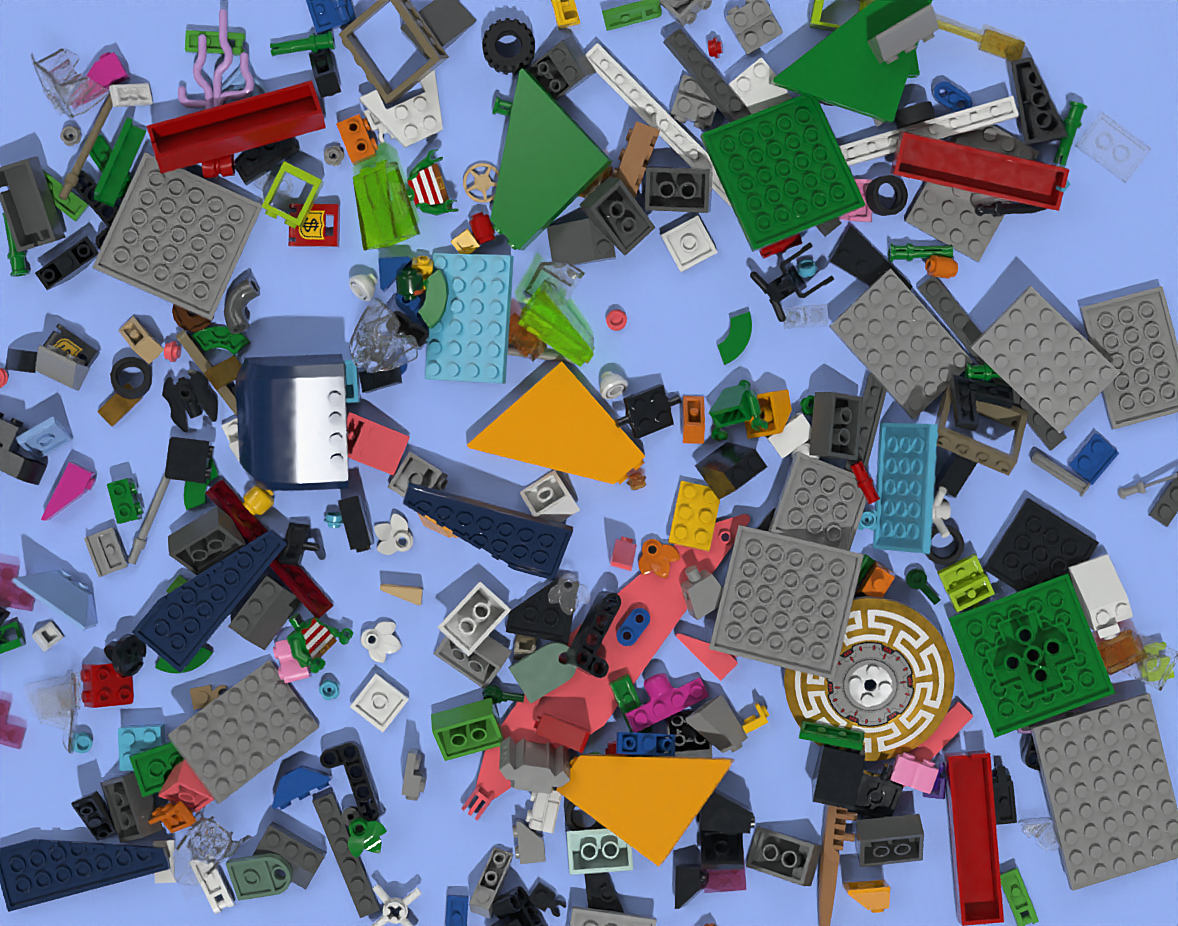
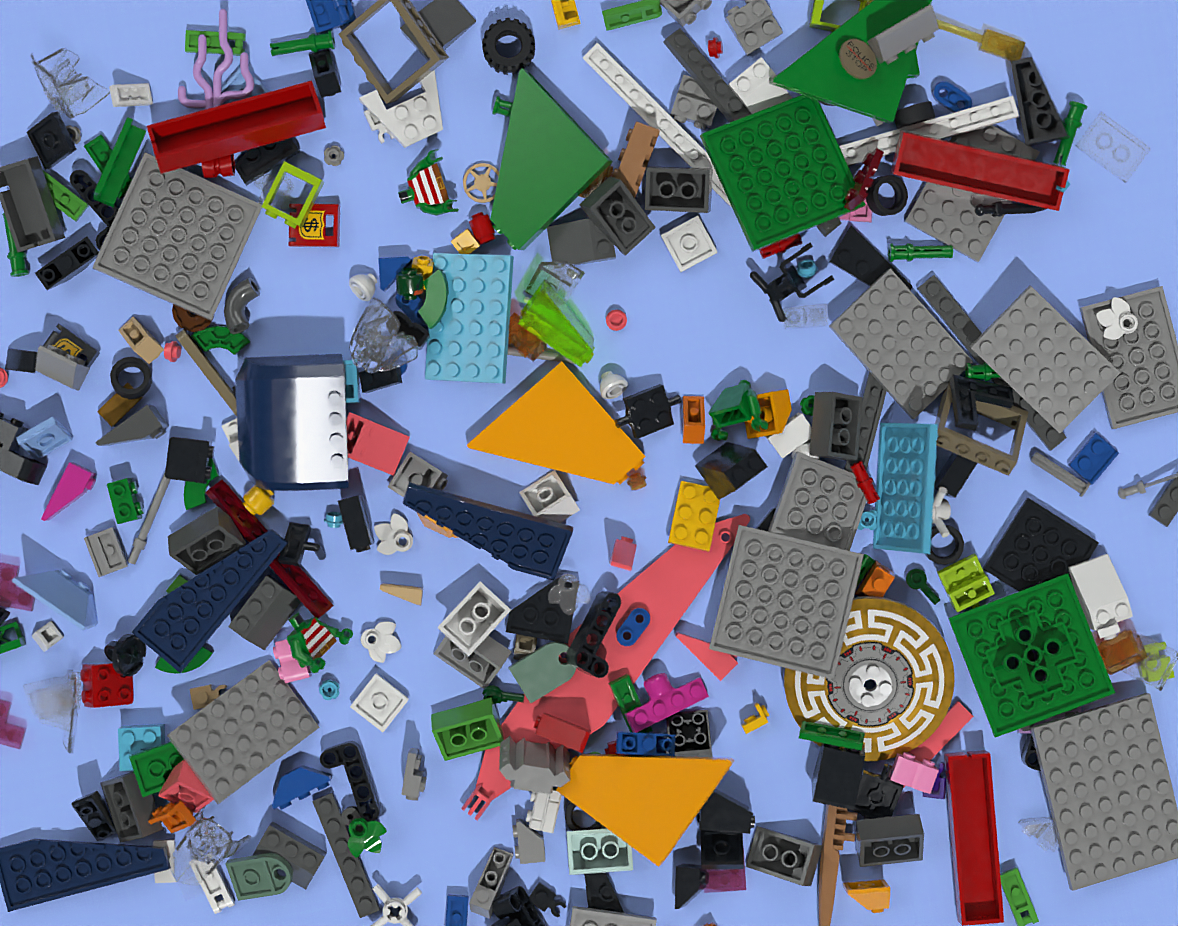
dark tan bar [58,94,113,200] -> none
dark pink slope [69,52,130,108] -> none
medium azure plate [71,732,93,753] -> none
black piece [162,369,218,433] -> none
pearl gold tile [204,355,242,391] -> none
orange brick [336,114,378,165] -> none
clear neon green slope [352,159,420,251] -> none
dark grey slope [517,37,596,101] -> none
orange plate [638,539,680,578] -> none
light grey torso [680,565,723,620] -> none
light grey slope [685,695,748,753] -> none
green tile [717,311,752,365] -> none
orange brick [925,255,958,279] -> none
black hinge [992,764,1017,825] -> none
none -> black plate [26,111,77,170]
none -> dark grey slope [95,405,169,446]
none -> dark tan piece [839,39,877,79]
none -> dark red wing [844,148,884,211]
none -> white plate [1096,297,1138,340]

